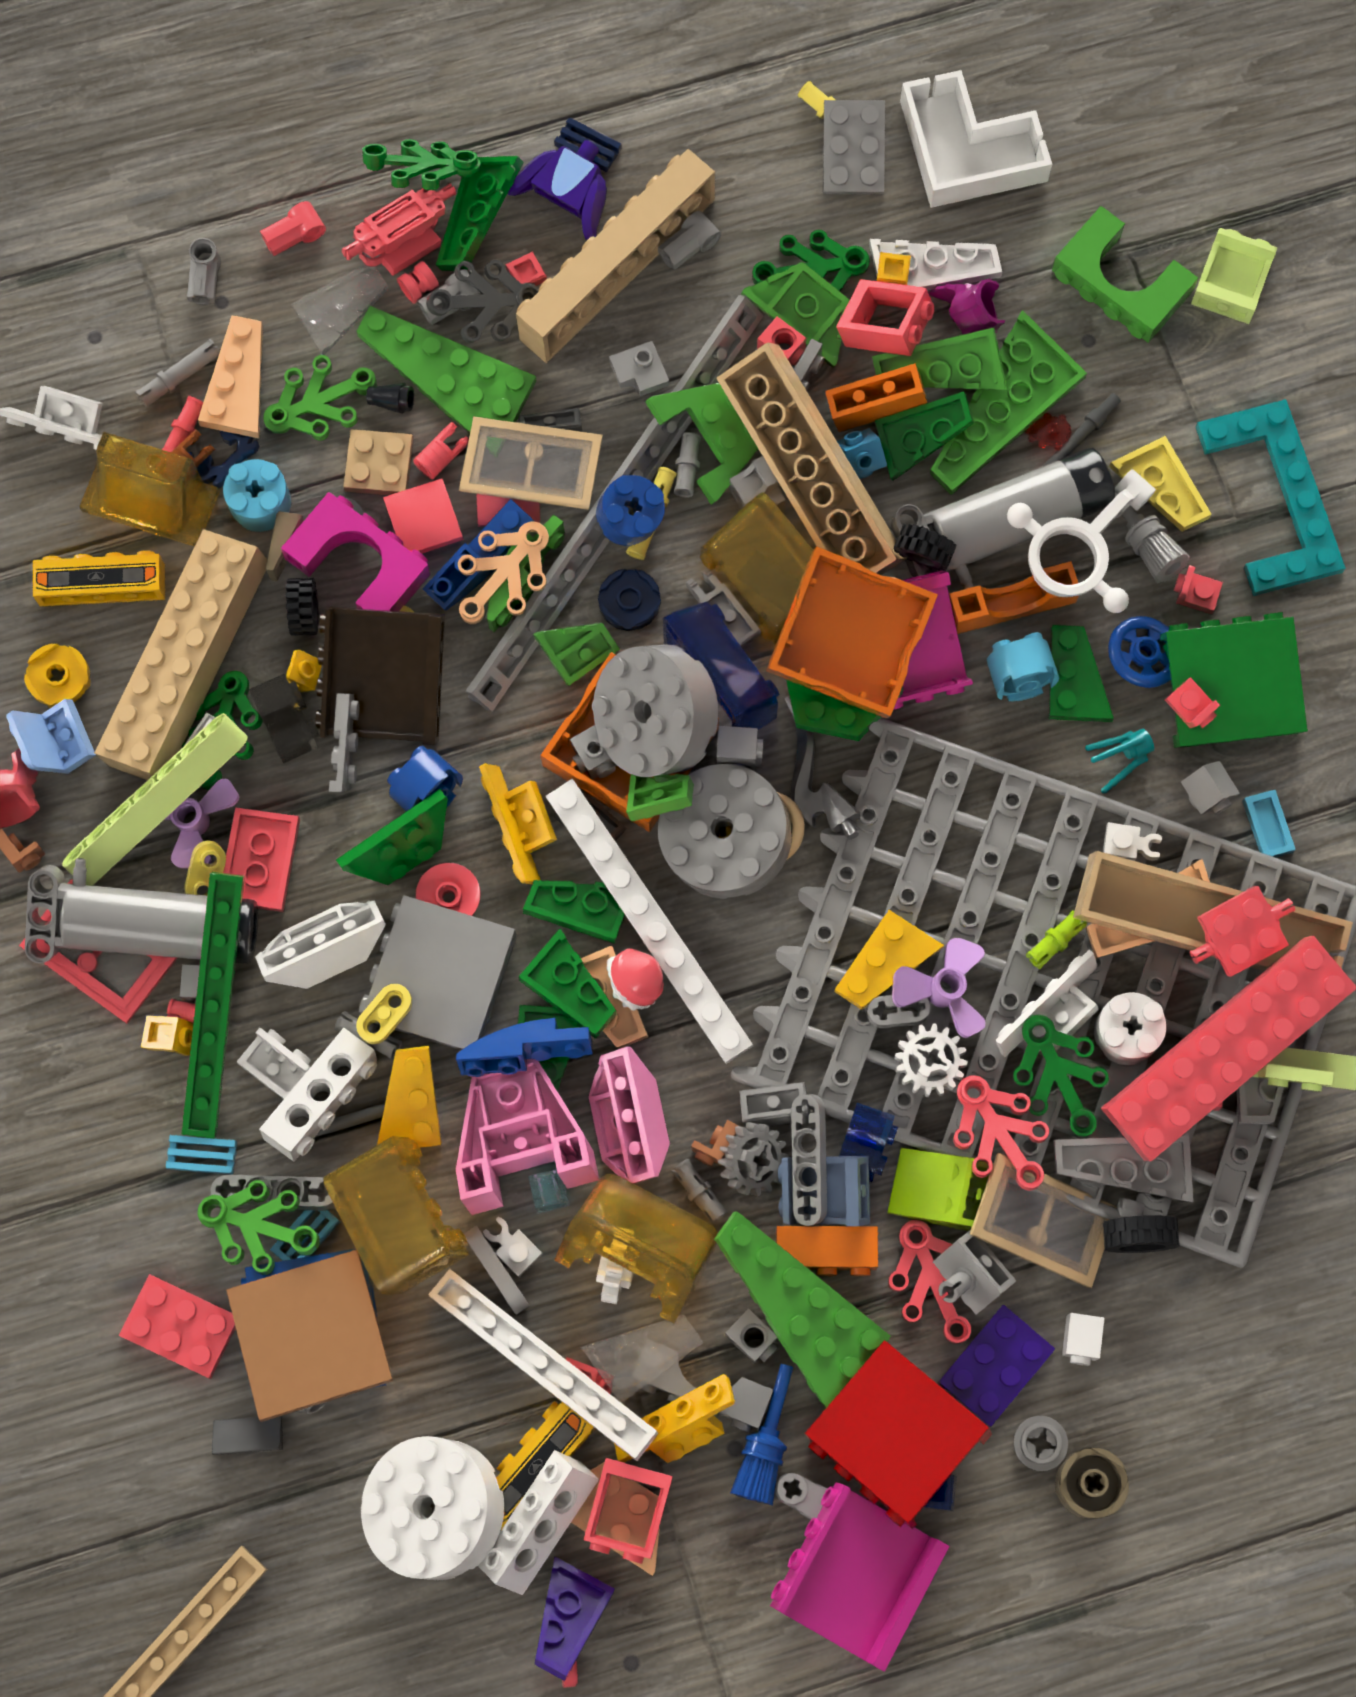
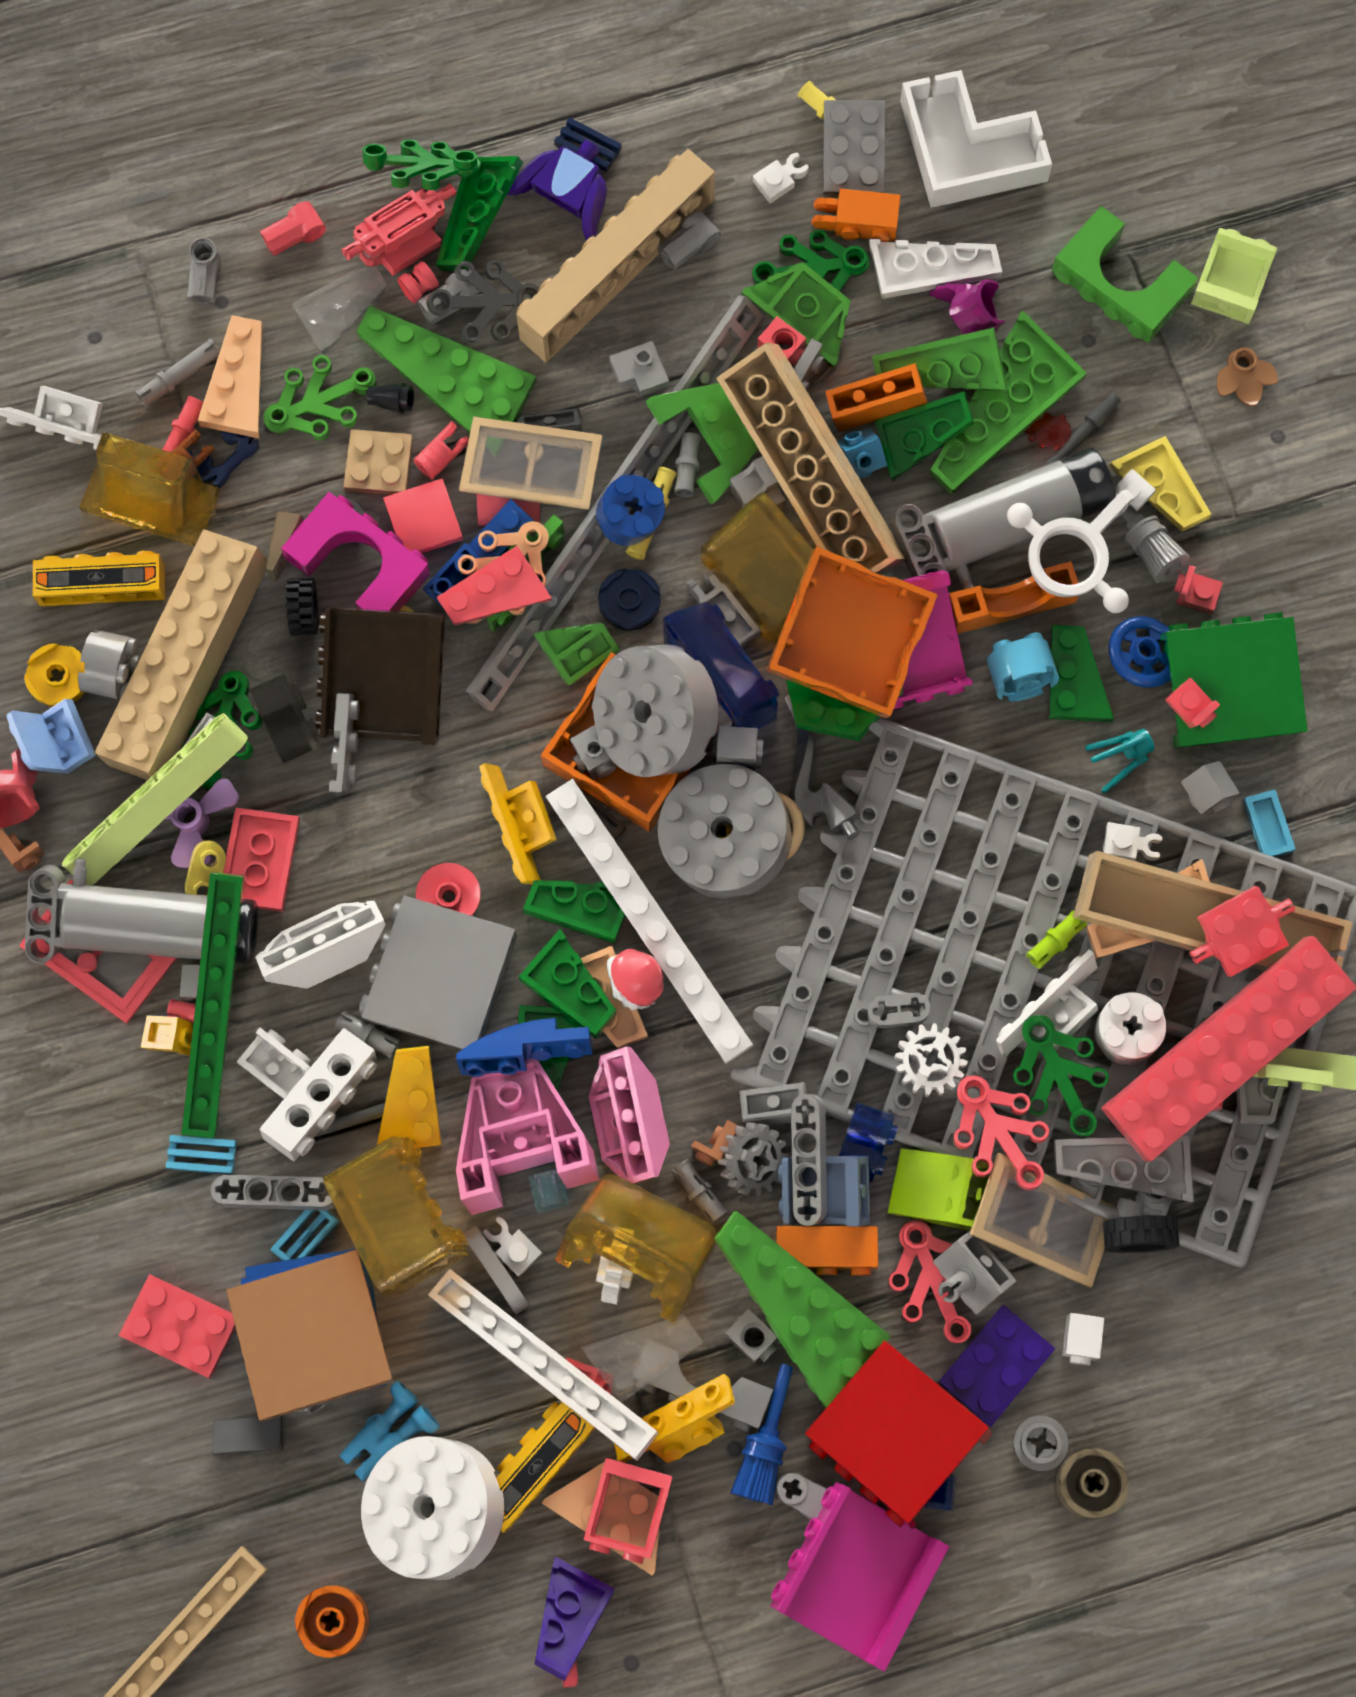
bright green plant [198,1180,320,1275] -> none
medium azure brick [223,459,291,532] -> none
yellow bracket [285,650,322,693] -> none
green wing [336,789,448,885] -> none
light yellow plate [356,984,412,1044] -> none
blue brick [387,746,463,812] -> none
white brick [478,1450,599,1595] -> none
coral tile [505,251,547,286] -> none
bright green wing [626,774,694,822] -> none
yellow wing [834,910,944,1010] -> none
coral window [836,279,934,356] -> none
yellow tile [877,252,911,285] -> none
lavender piece [892,938,985,1038] -> none
black tyre [893,524,957,571] -> none
teal plate [1196,399,1346,596] -> none
none -> light grey brick [78,630,141,700]
none -> orange brick [295,1585,369,1658]
none -> dark azure piece [339,1380,440,1482]
none -> coral wing [437,546,552,626]
none -> white plate [752,152,809,203]
none -> orange hinge [811,188,901,242]
none -> medium nougat plate [1216,347,1278,407]

